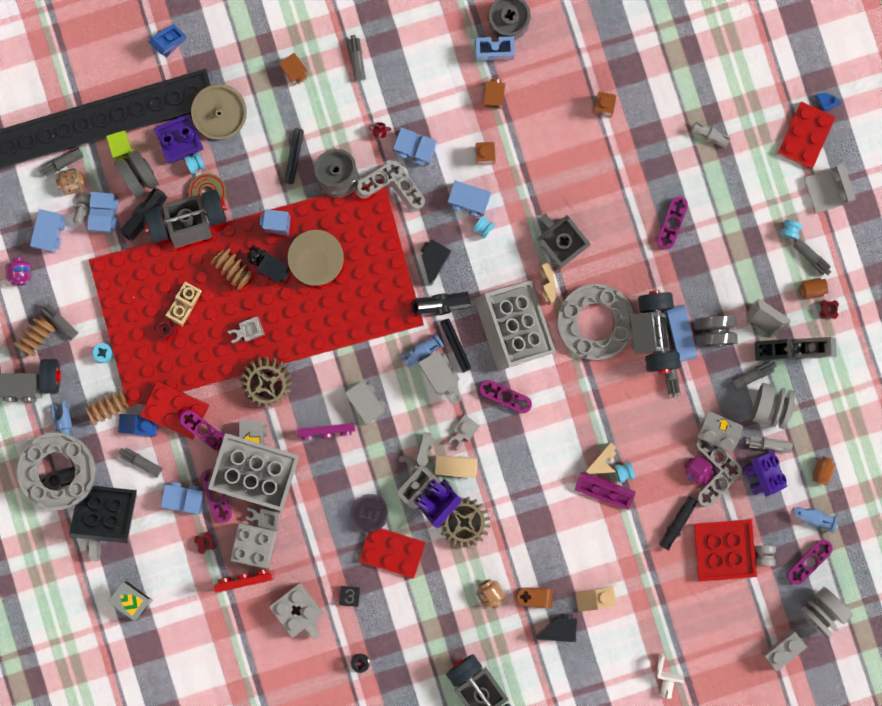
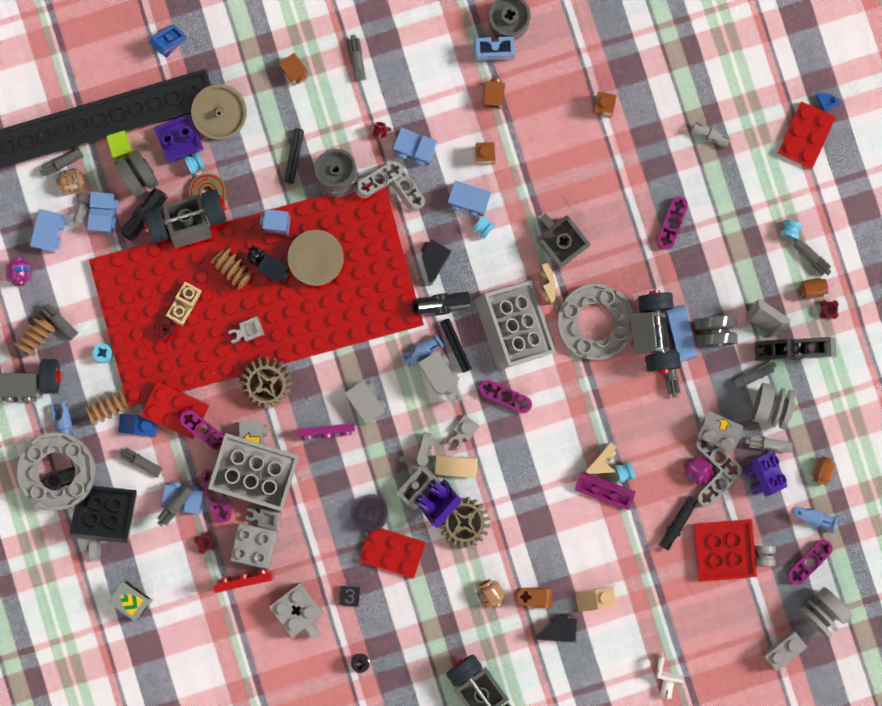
light grey bracket [804,163,856,213] -> none
none -> dark grey piece [157,485,193,527]

